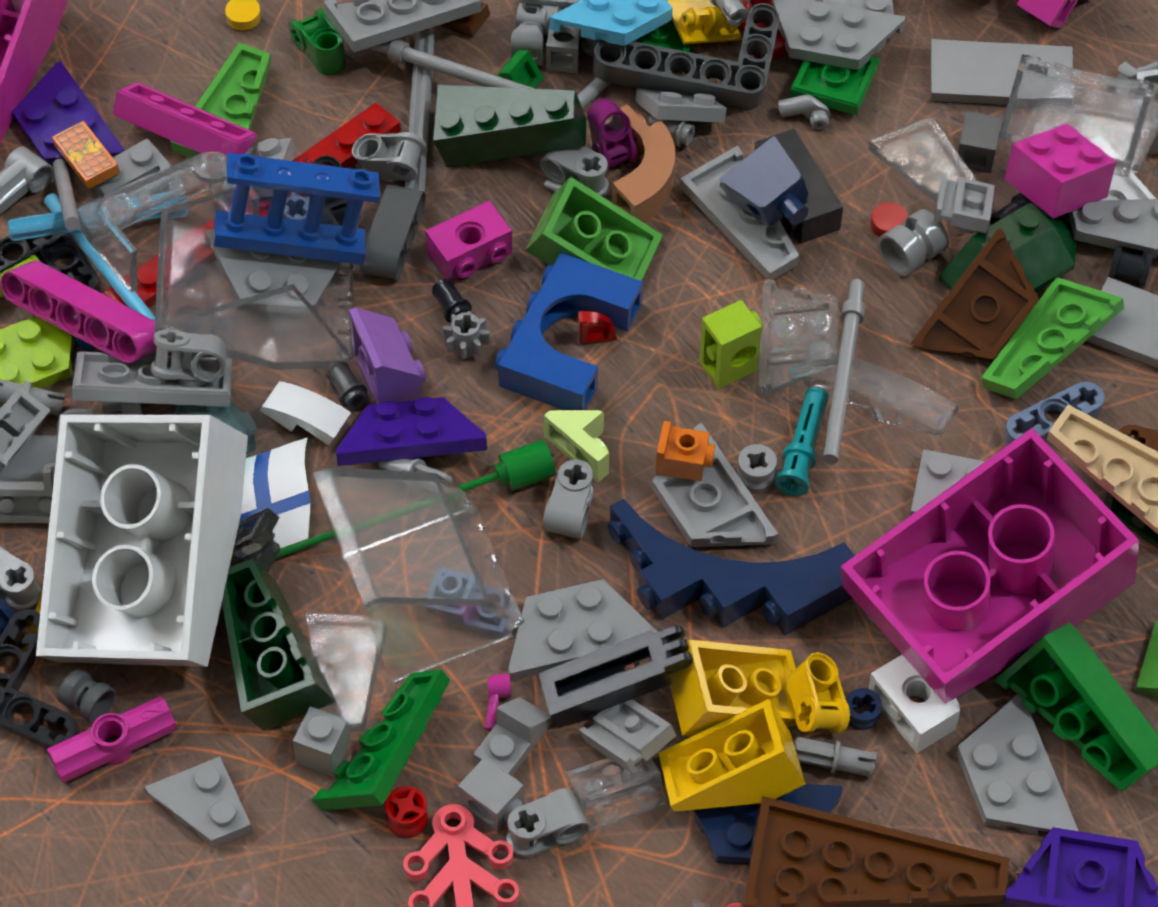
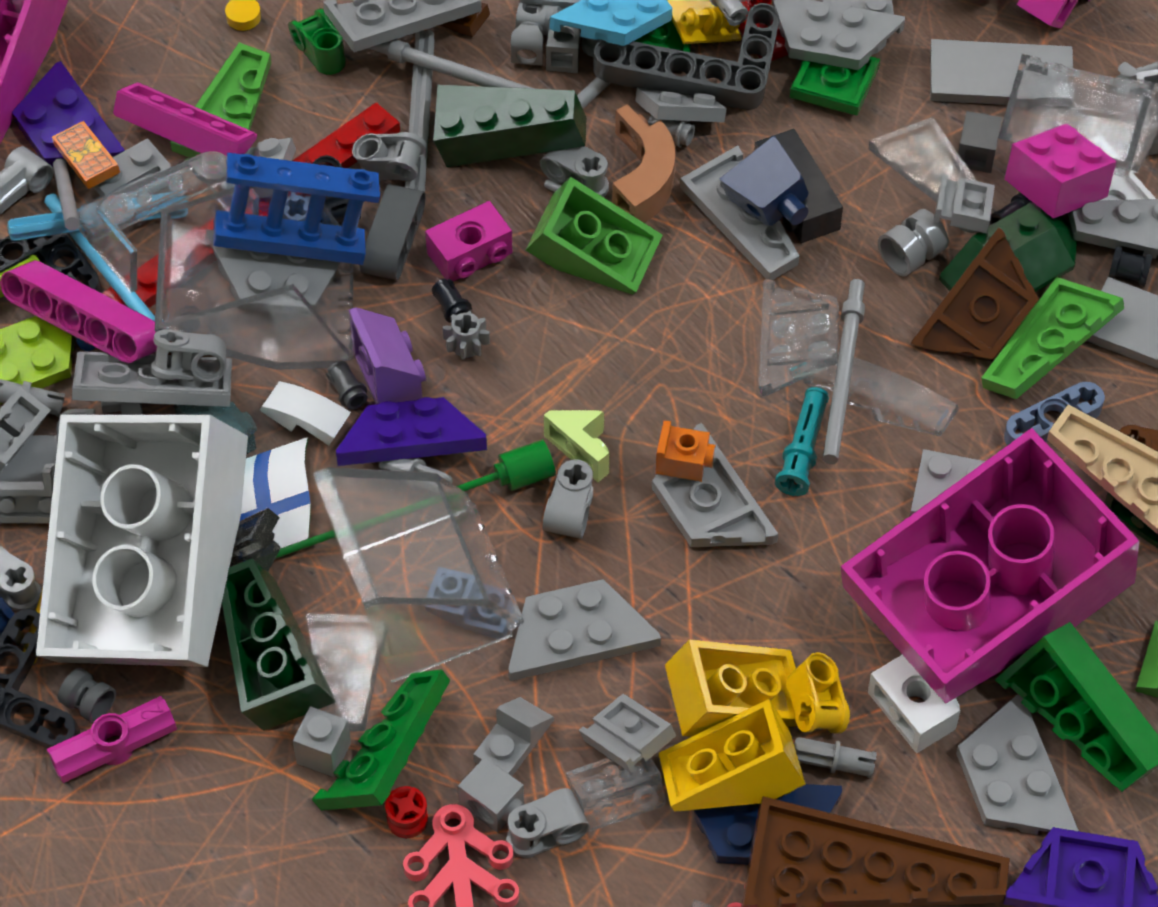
light grey wing [145,756,252,848] -> none
dark pink hand [484,674,511,731] -> none
blue arch [495,253,643,410] -> none
green tile [496,50,544,88] -> none
hinge [538,625,693,727] -> none
red tile [578,311,617,344] -> none
magenta piece [587,98,638,172] -> none
dark blue arch [608,499,855,635] -> none
lime brick [699,300,763,389] -> none
light grey wheel [737,444,777,493] -> none
light grey arm [778,95,831,130] -> none
dark blue bush [846,688,882,730] -> none
tile [870,202,908,237] -> none

